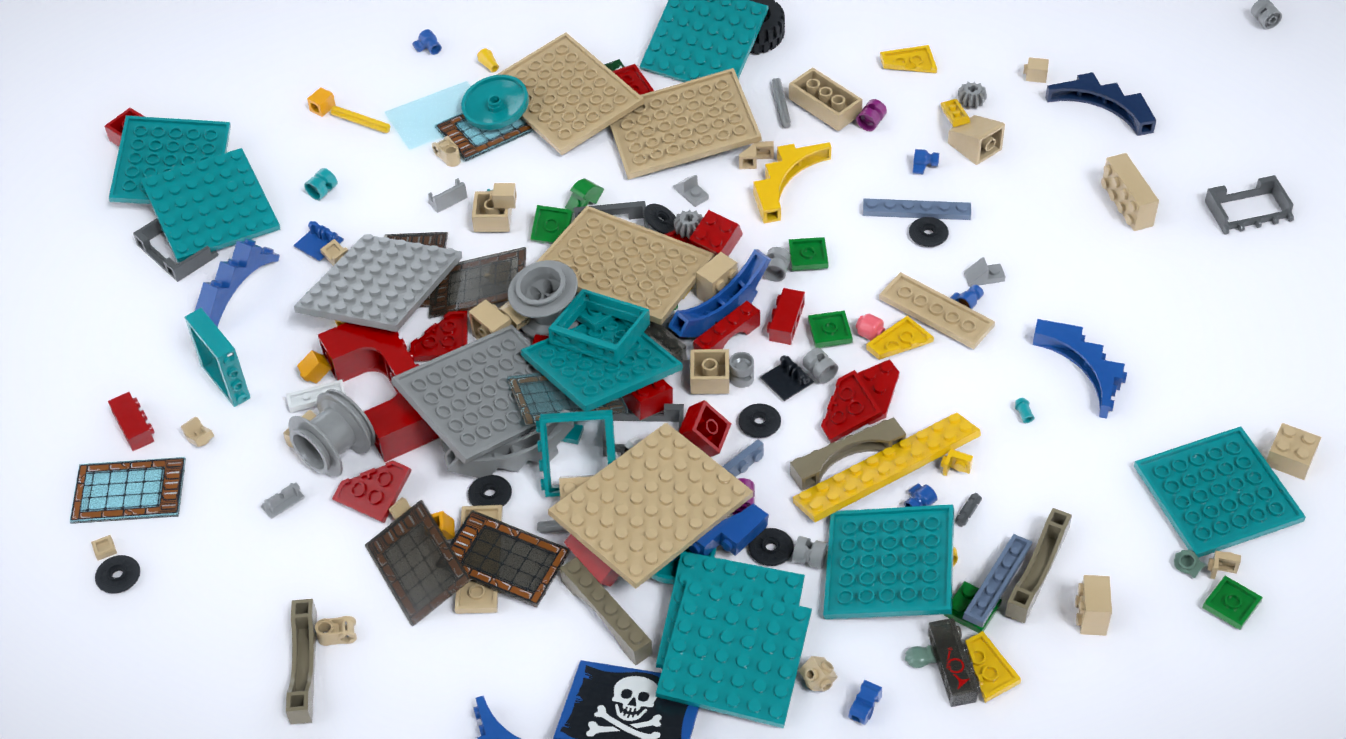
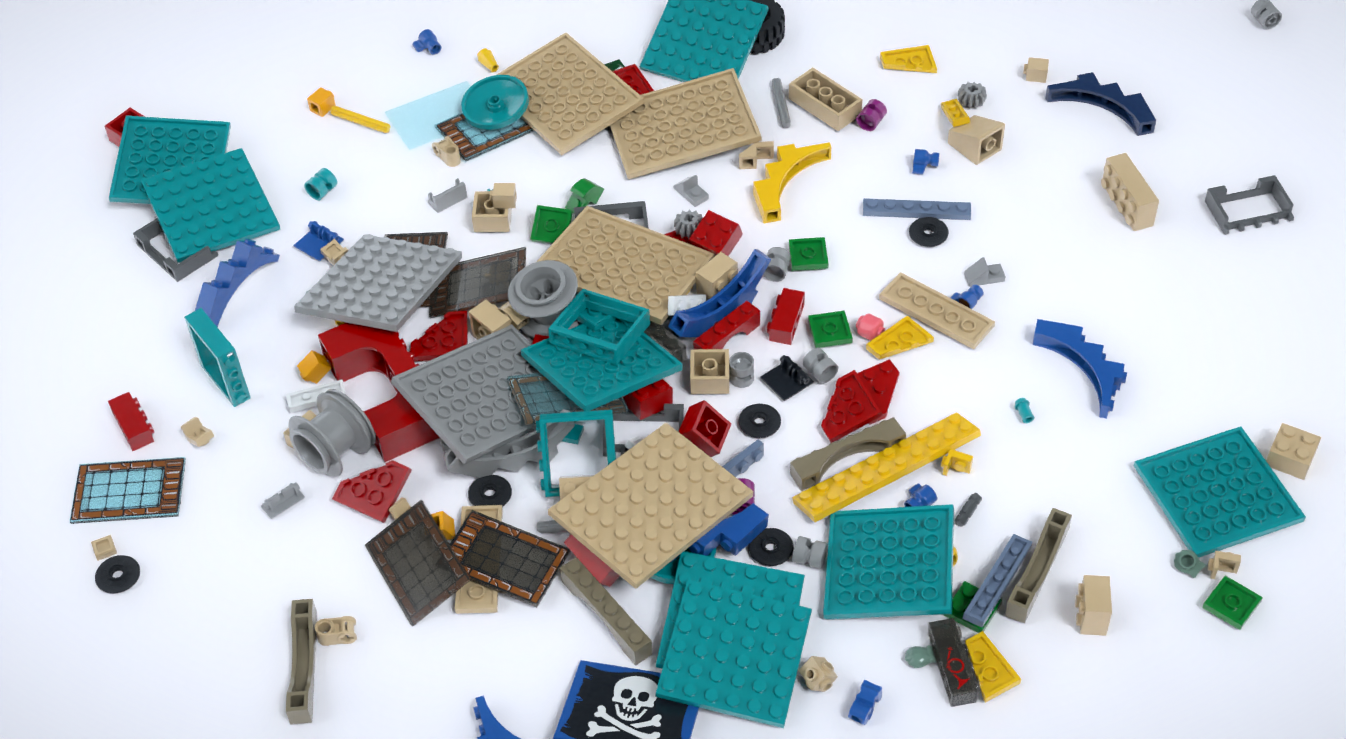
black wheel [644,203,676,234] -> none
none -> white plate [668,294,706,316]

